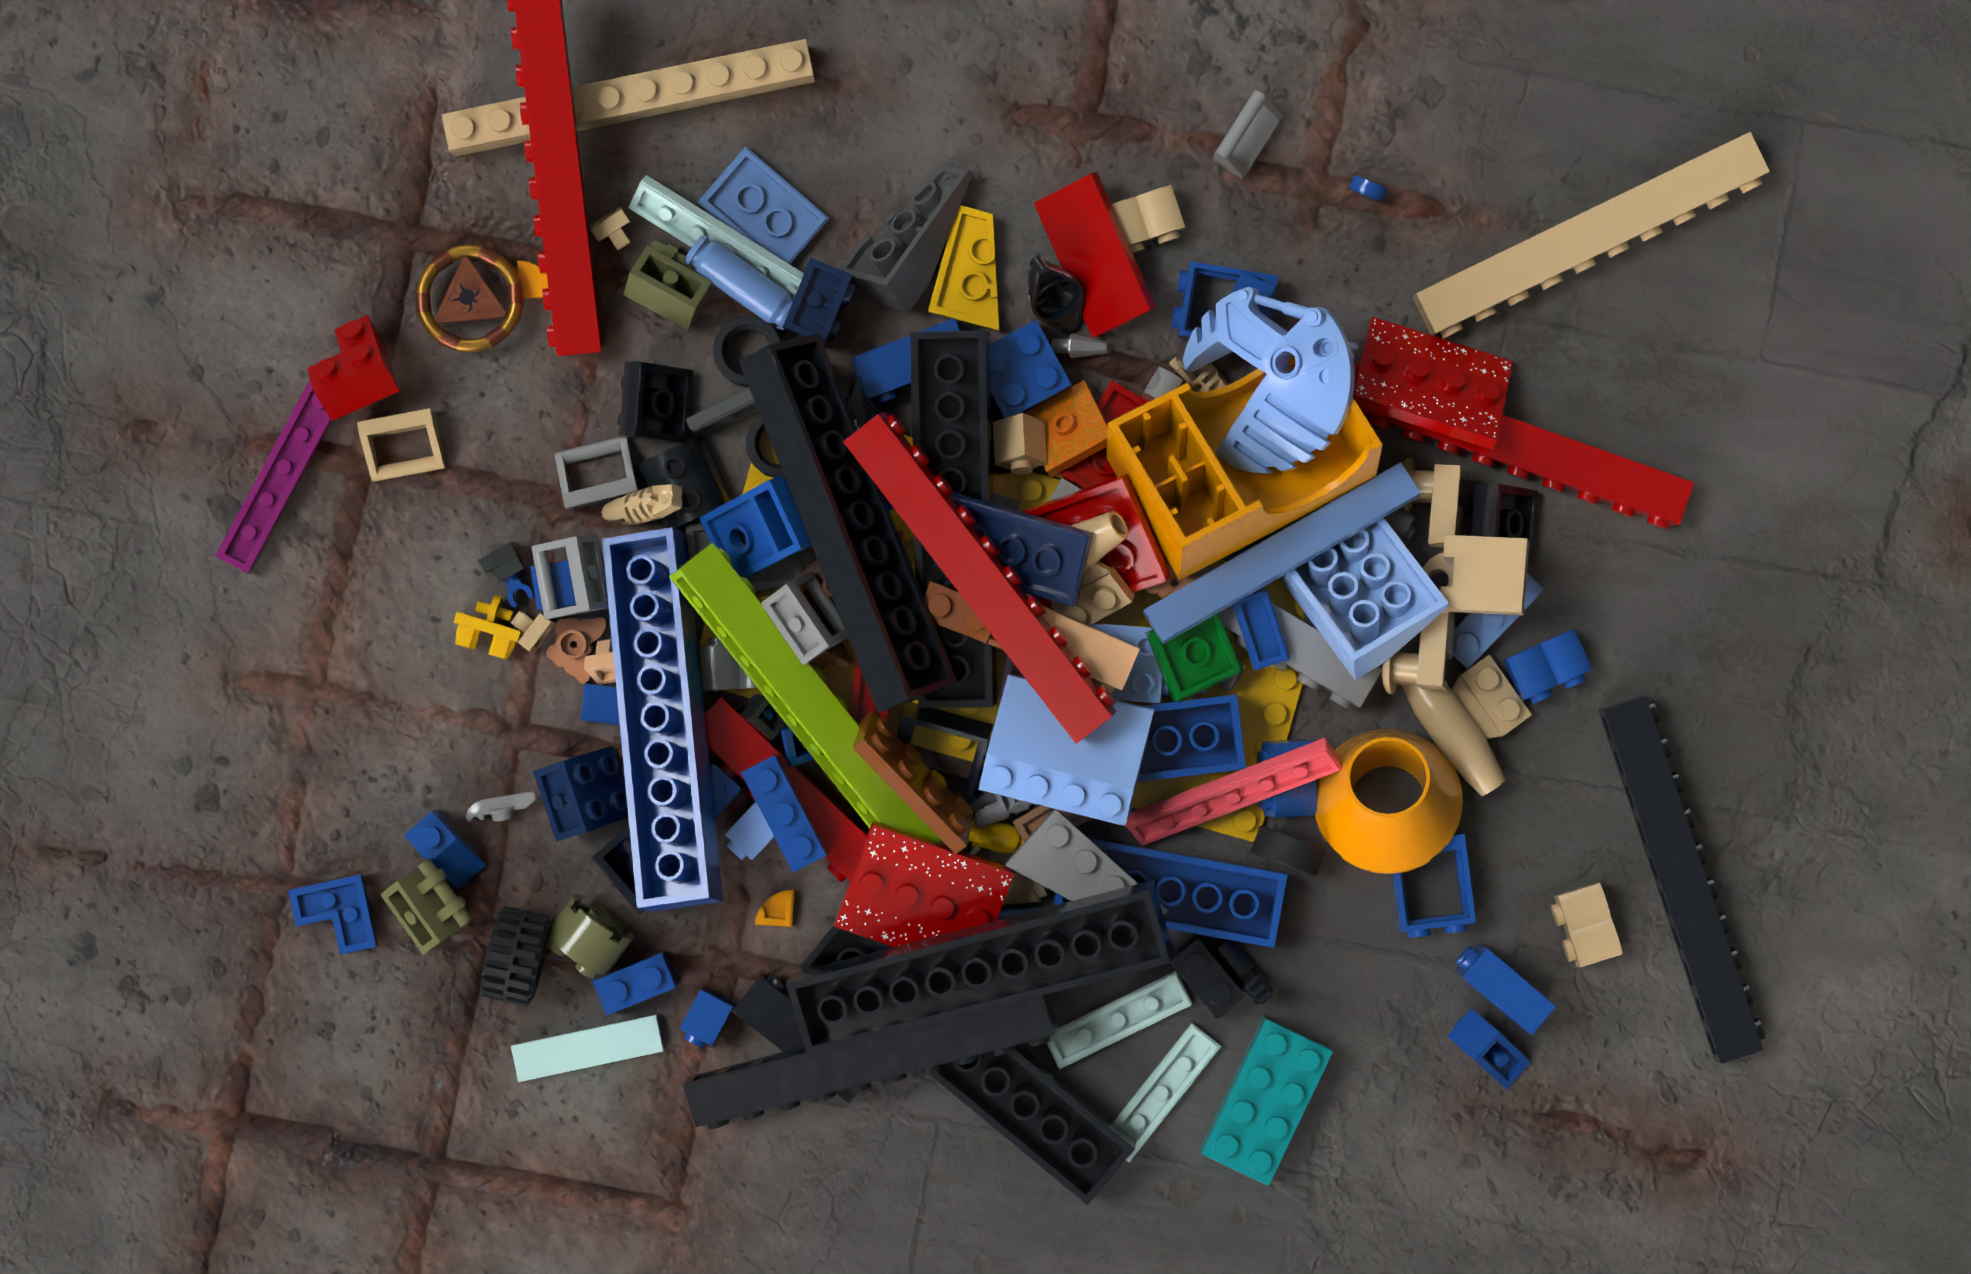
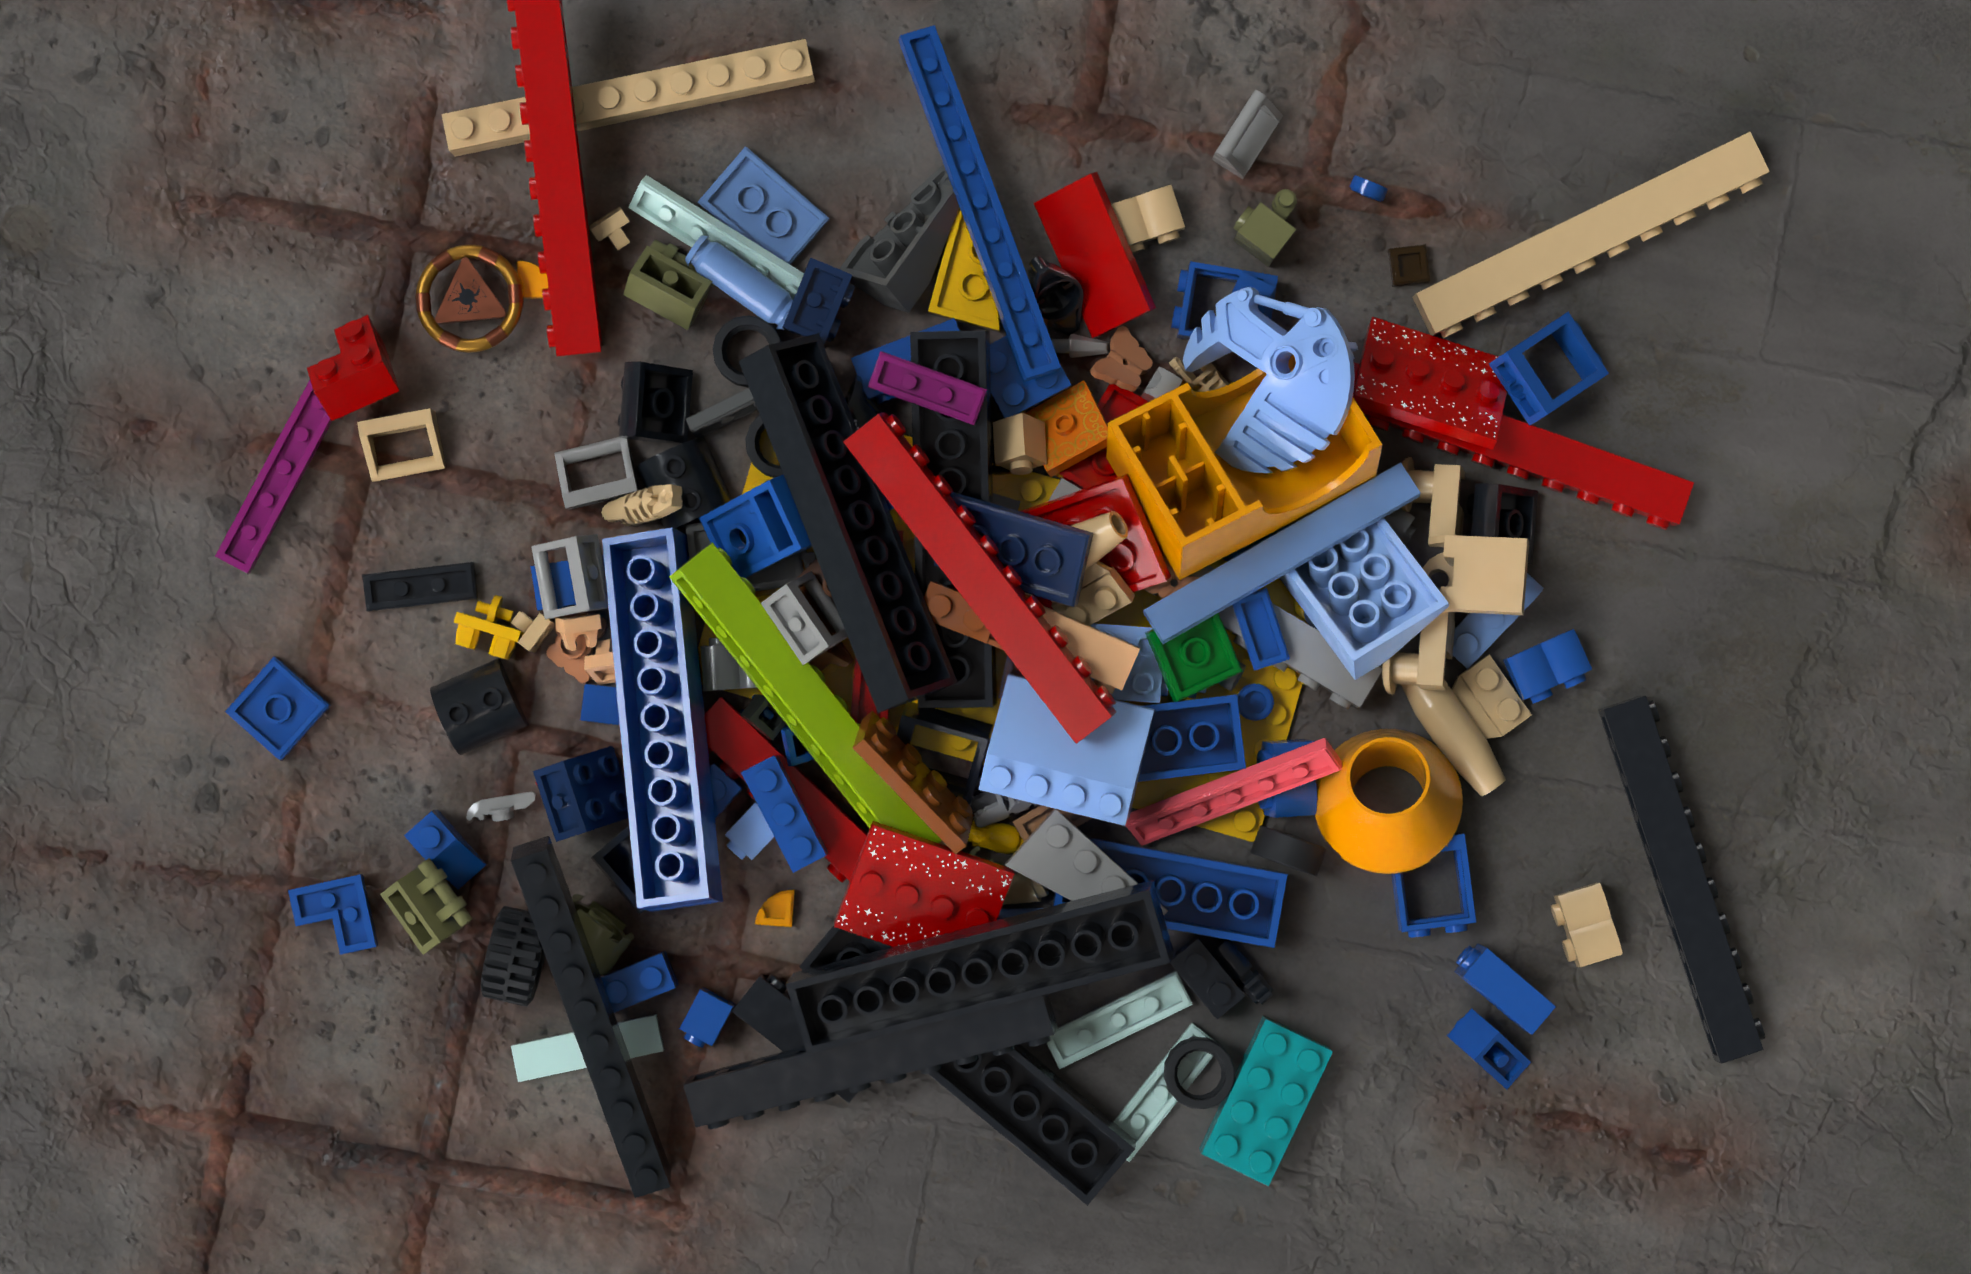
pearl dark grey piece [477,542,534,608] -> none
none -> blue tile [225,656,331,761]
none -> black tile [362,562,478,612]
none -> black brick [430,658,529,755]
none -> black brick [511,836,671,1198]
none -> light nougat tile [555,611,602,651]
none -> magenta tile [868,351,988,425]
none -> blue plate [898,25,1061,382]
none -> nougat animal [1090,326,1153,391]
none -> black tyre [1164,1037,1235,1109]
none -> olive brick [1233,189,1297,267]
none -> blue tile [1237,684,1274,721]
none -> dark brown tile [1388,244,1430,287]
none -> blue window [1489,311,1609,426]

